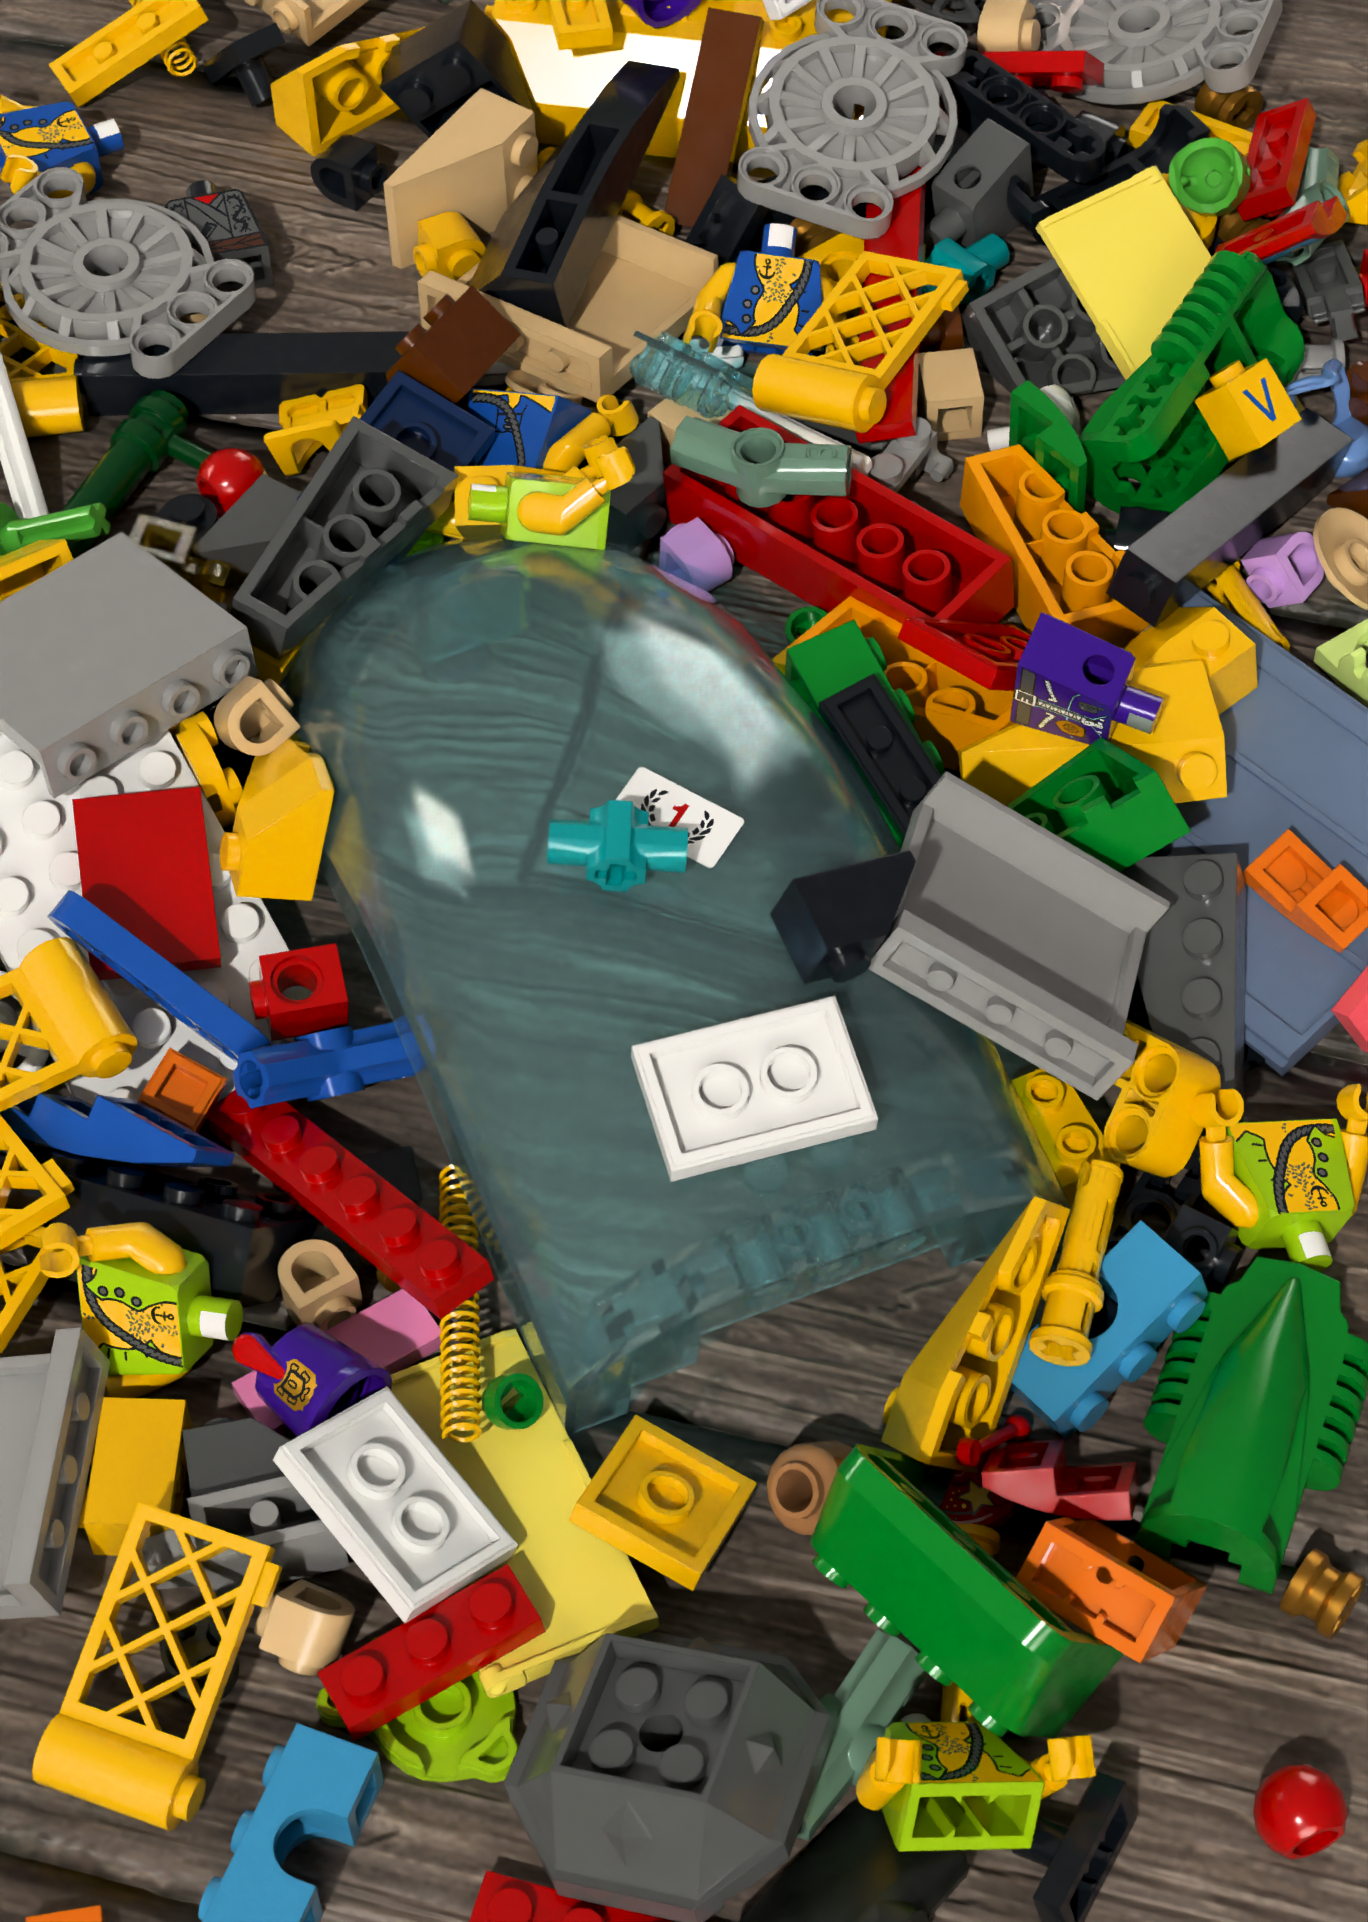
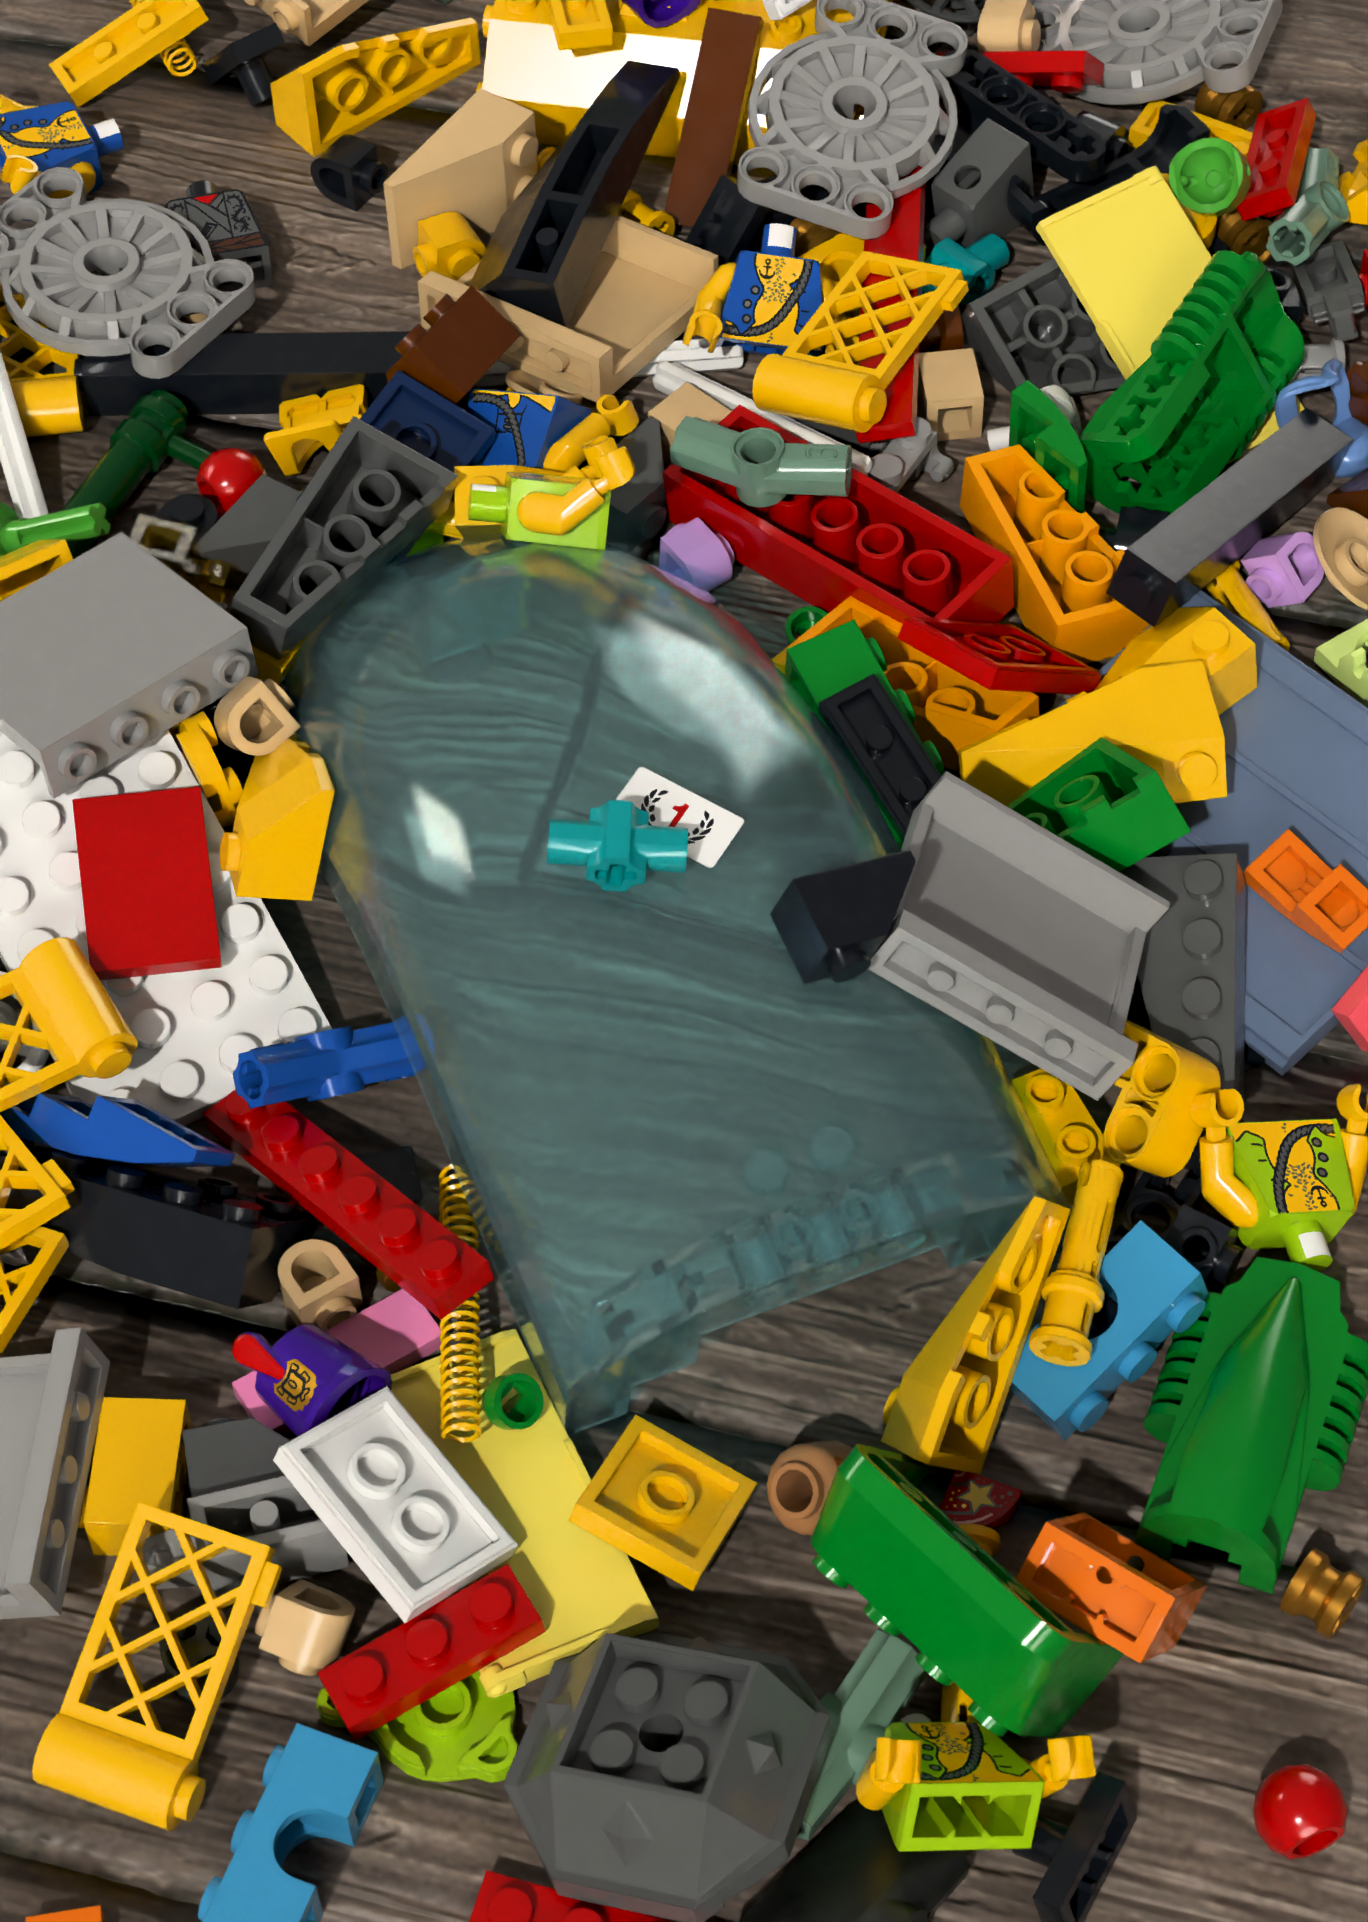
torso [40,1222,243,1398] -> none
blue beam [48,890,272,1064] -> none
orange tile [137,1048,227,1133] -> none
red brick [249,943,348,1041] -> none
black slope [380,0,532,138] -> none
clear light blue hinge [630,330,753,418] -> none
white tile [631,996,878,1182] -> none
red hinge [956,1414,1031,1467] -> none
red slope [981,1439,1139,1521] -> none
dark purple torso [1010,612,1165,745] -> none
yellow brick [1194,358,1302,461] -> none
red slope [1214,196,1347,265] -> none

